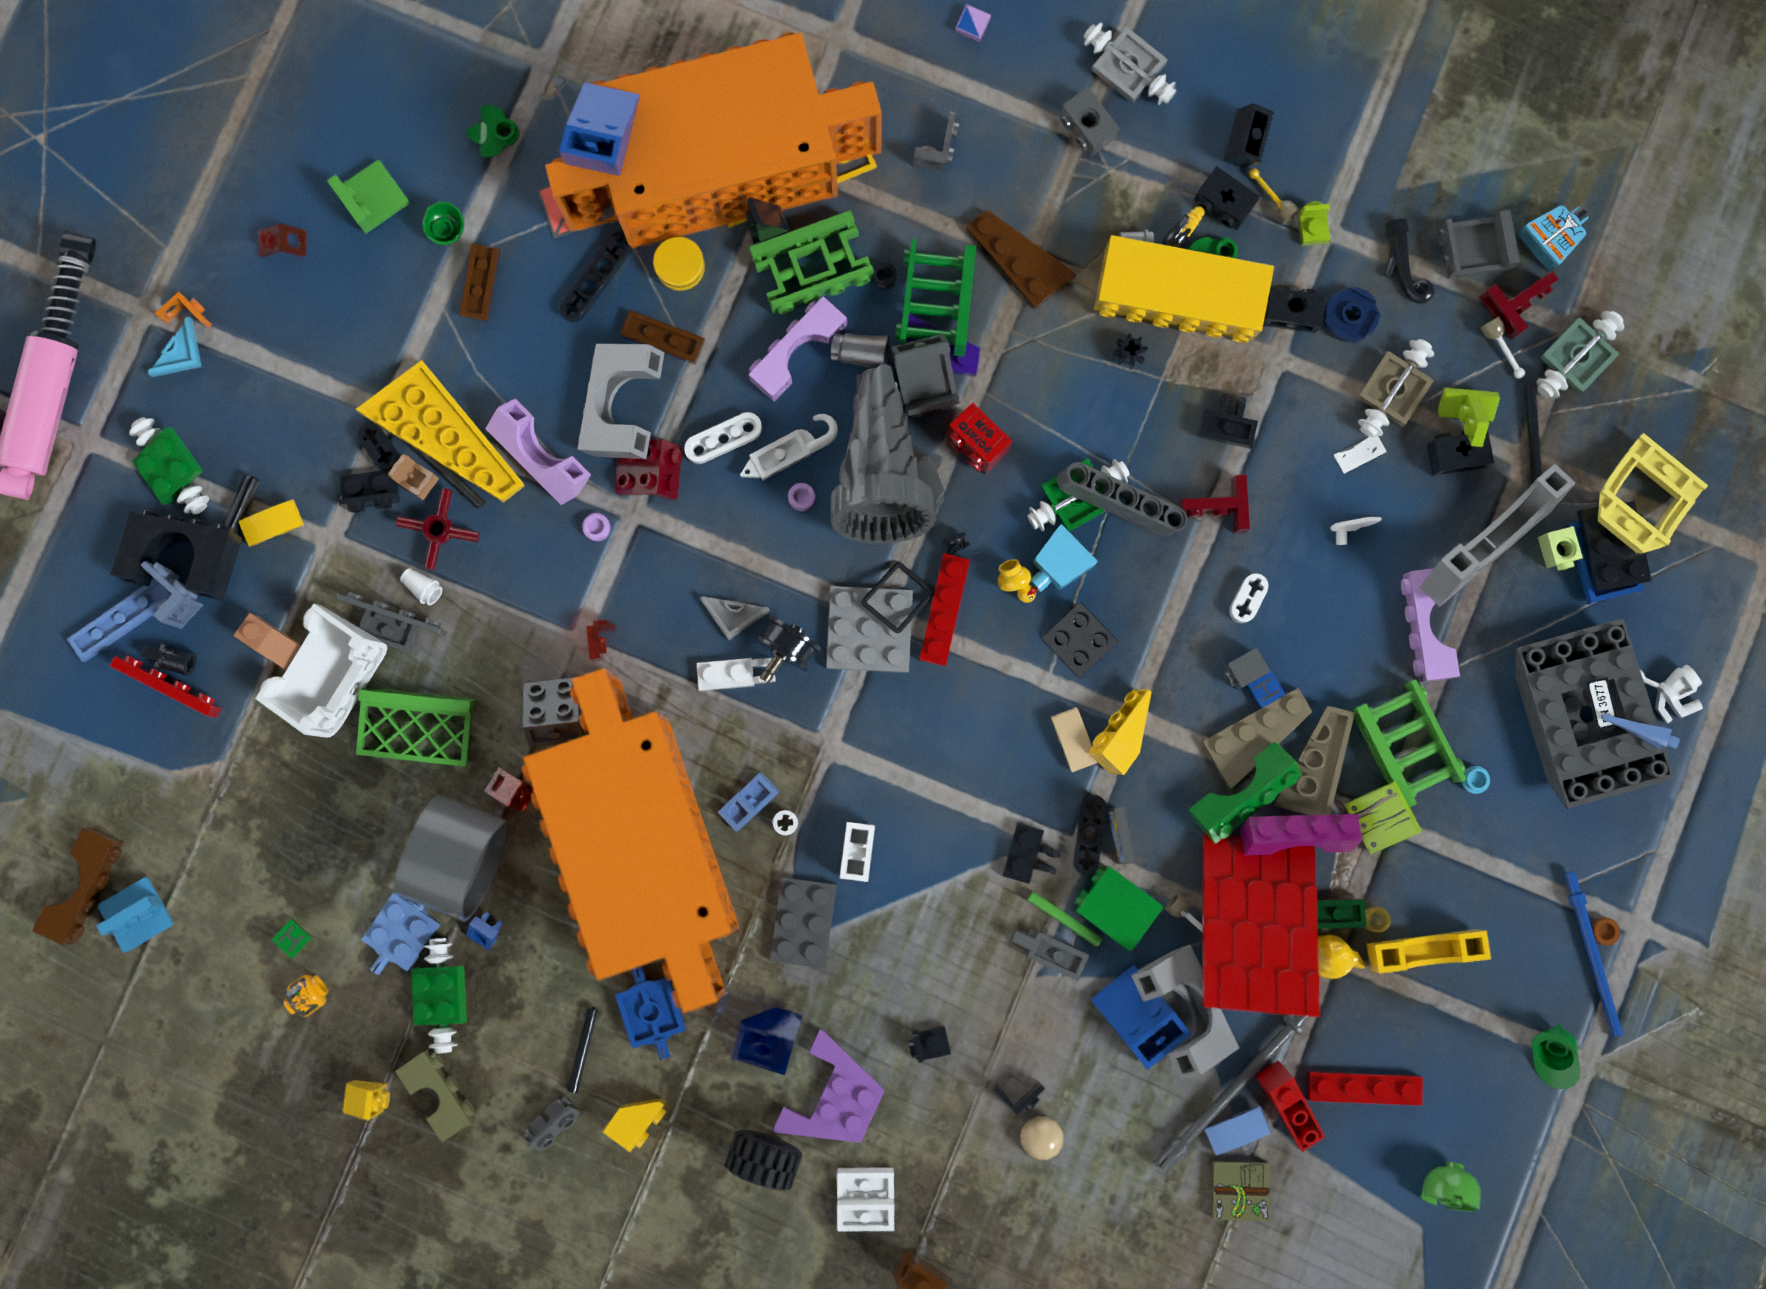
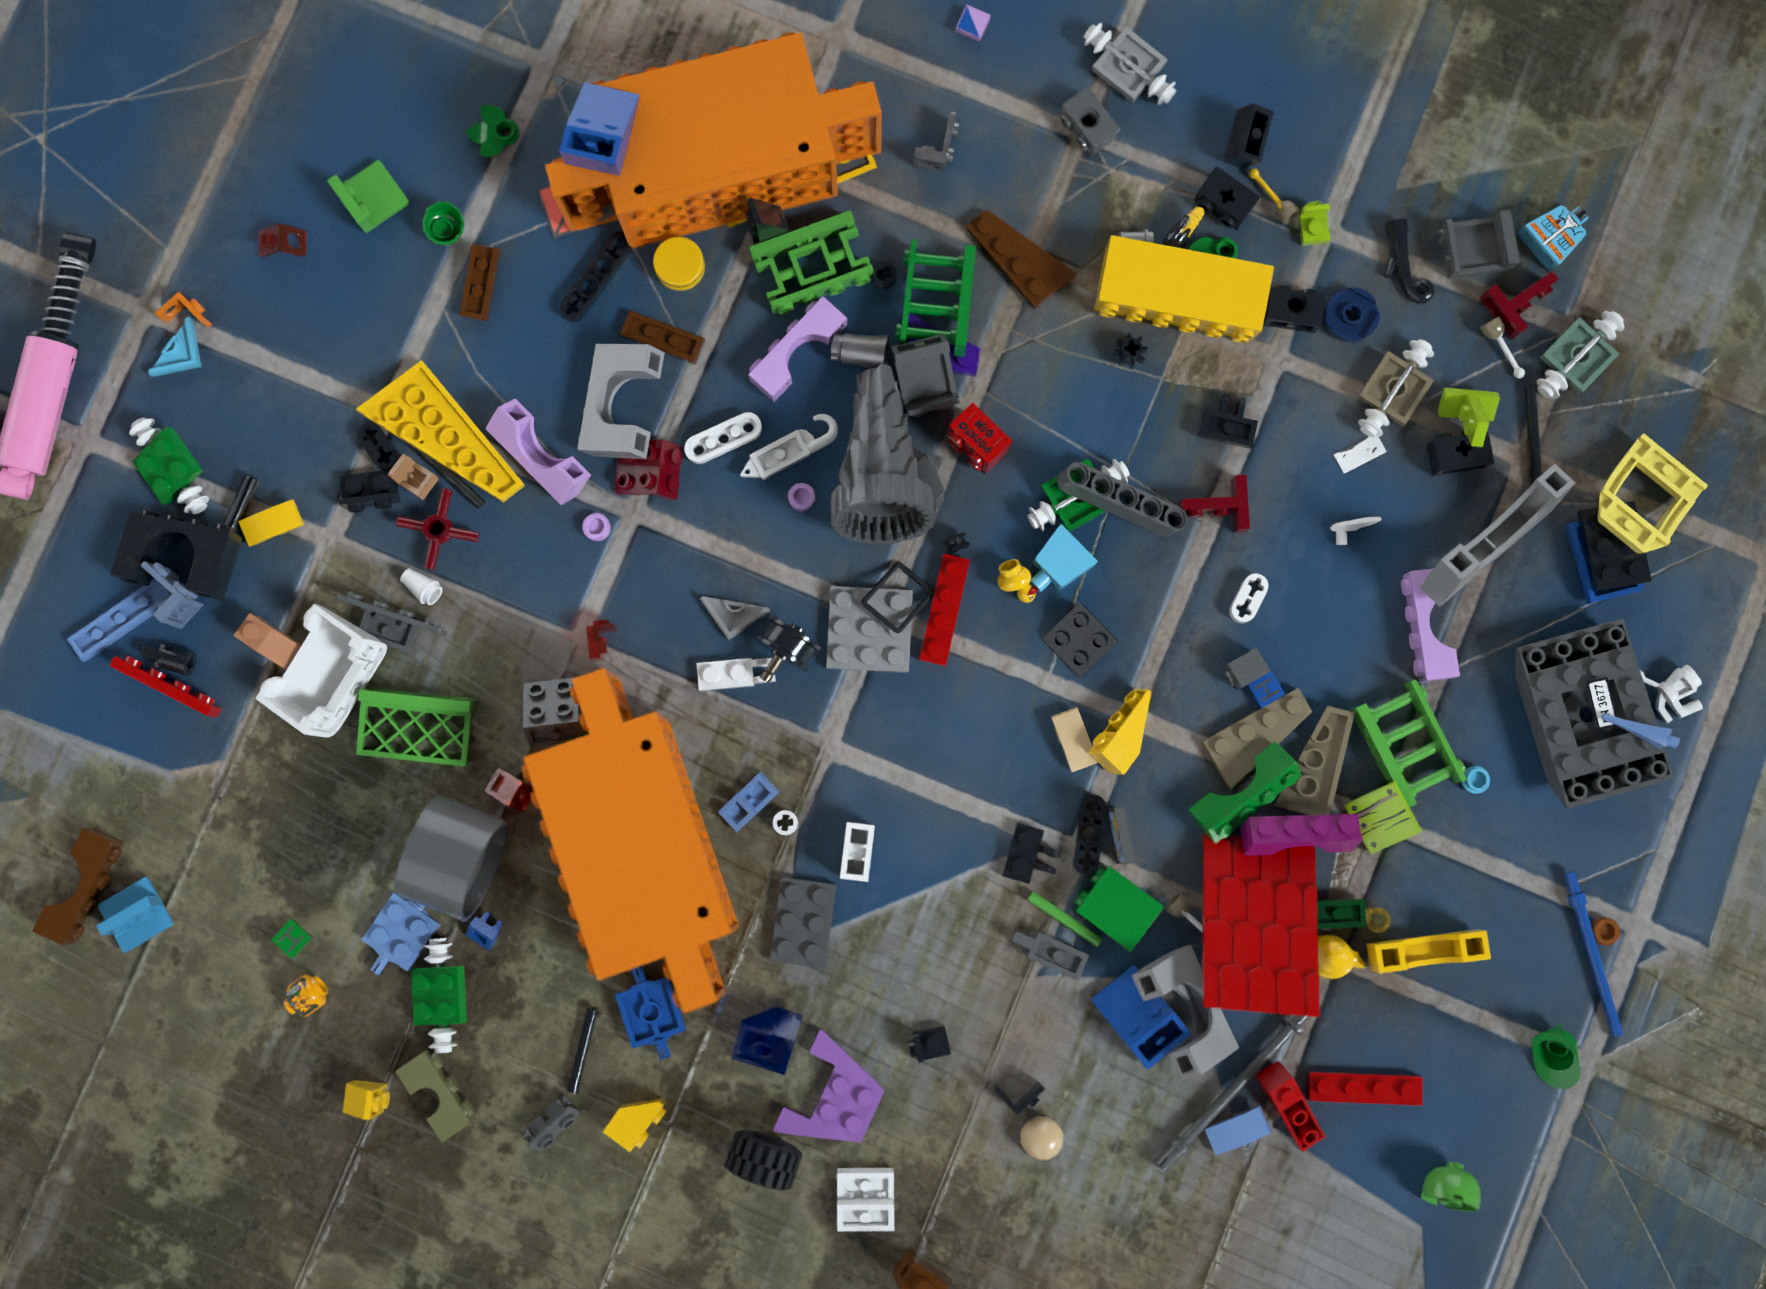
olive tile [1211,1160,1270,1222] -> none
yellowish green brick [1538,526,1583,571] -> none

